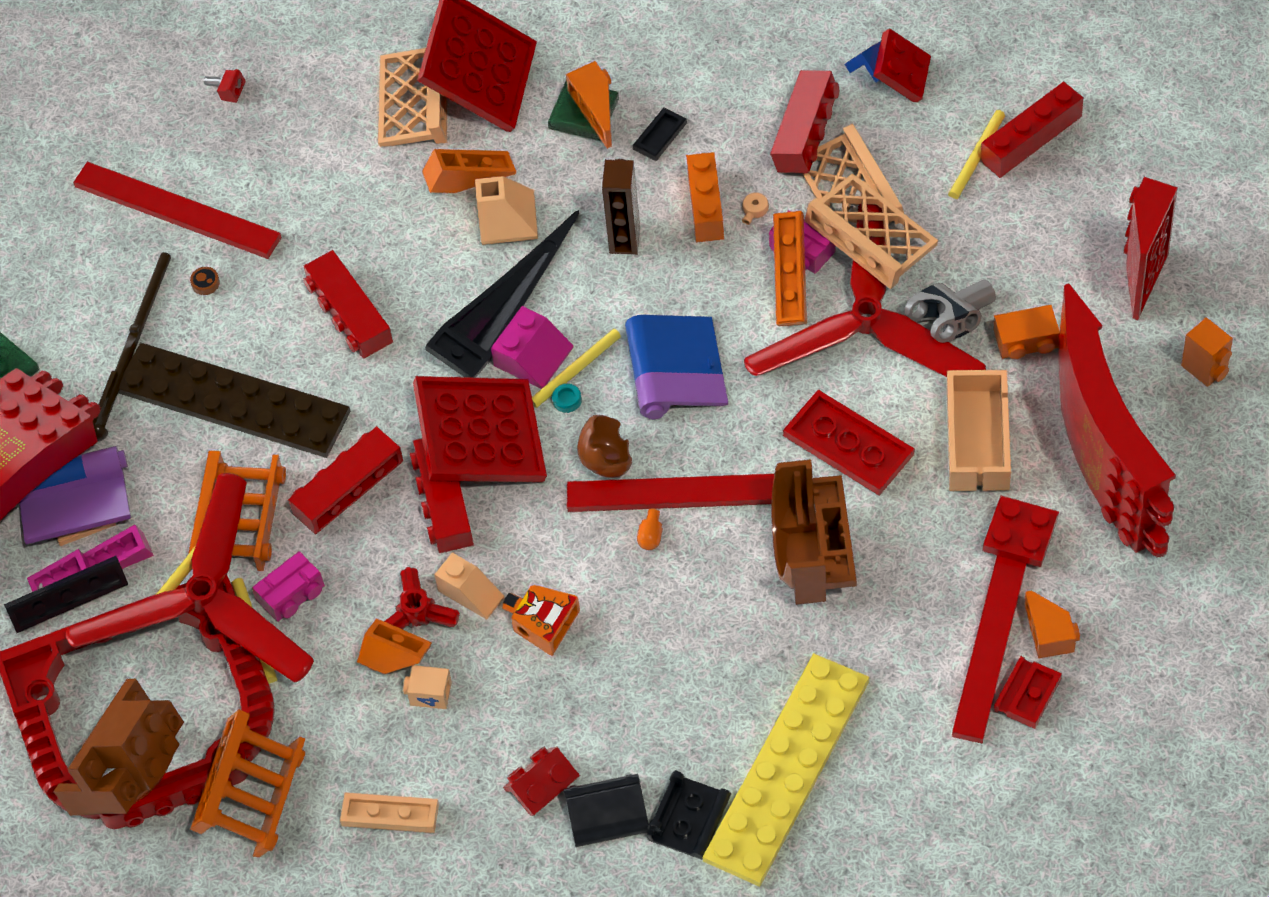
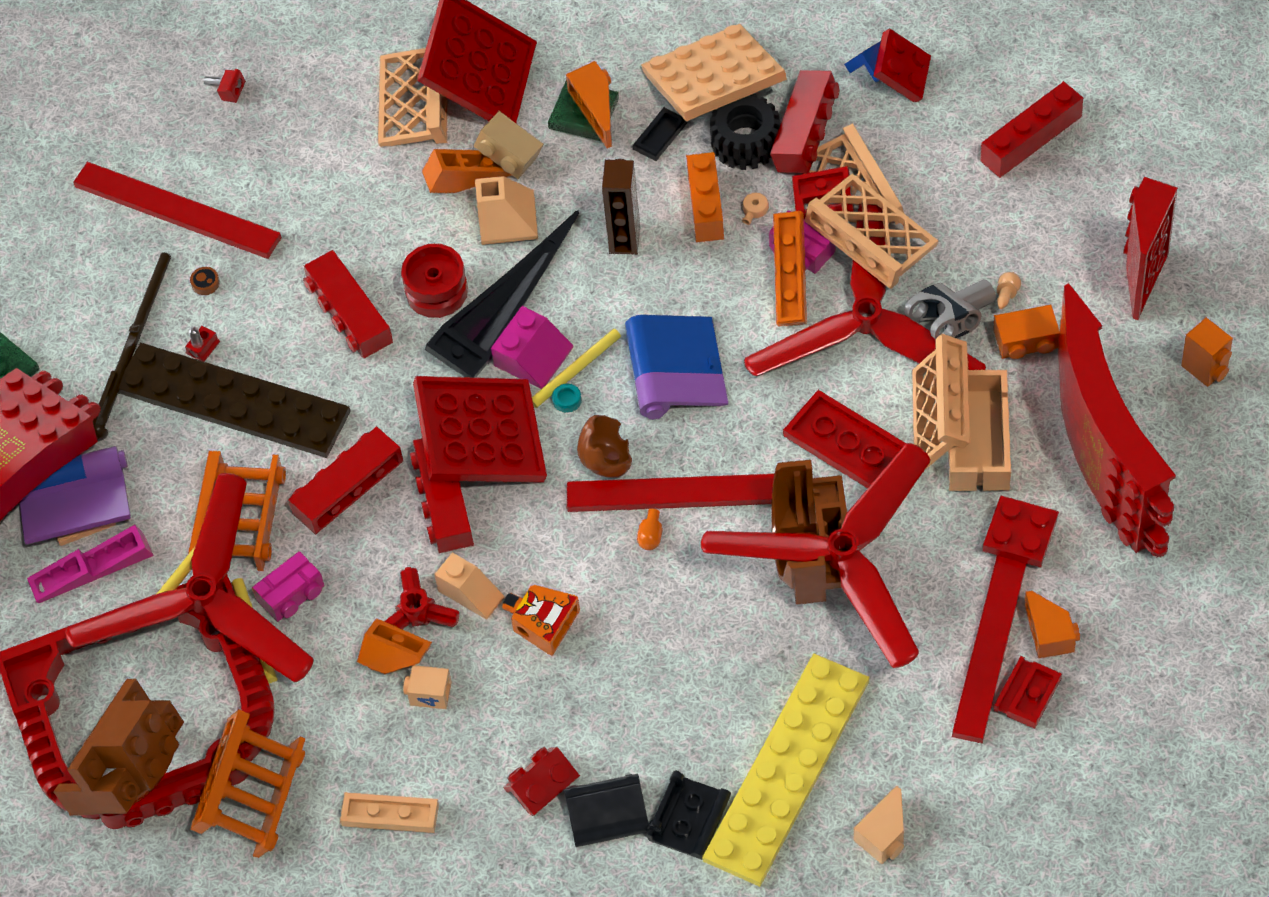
black tile [4,556,128,633] -> none
light yellow bar [948,110,1005,200] -> none
none -> red piece [185,326,220,362]
none -> red wheel [401,244,468,318]
none -> tan brick [474,111,544,179]
none -> light nougat plate [641,24,787,121]
none -> red piece [701,443,931,668]
none -> black tyre [710,94,780,170]
none -> red plate [792,166,855,219]
none -> light nougat slope [854,786,904,864]
none -> light nougat fence [912,334,970,469]
none -> light nougat bar [997,272,1021,309]

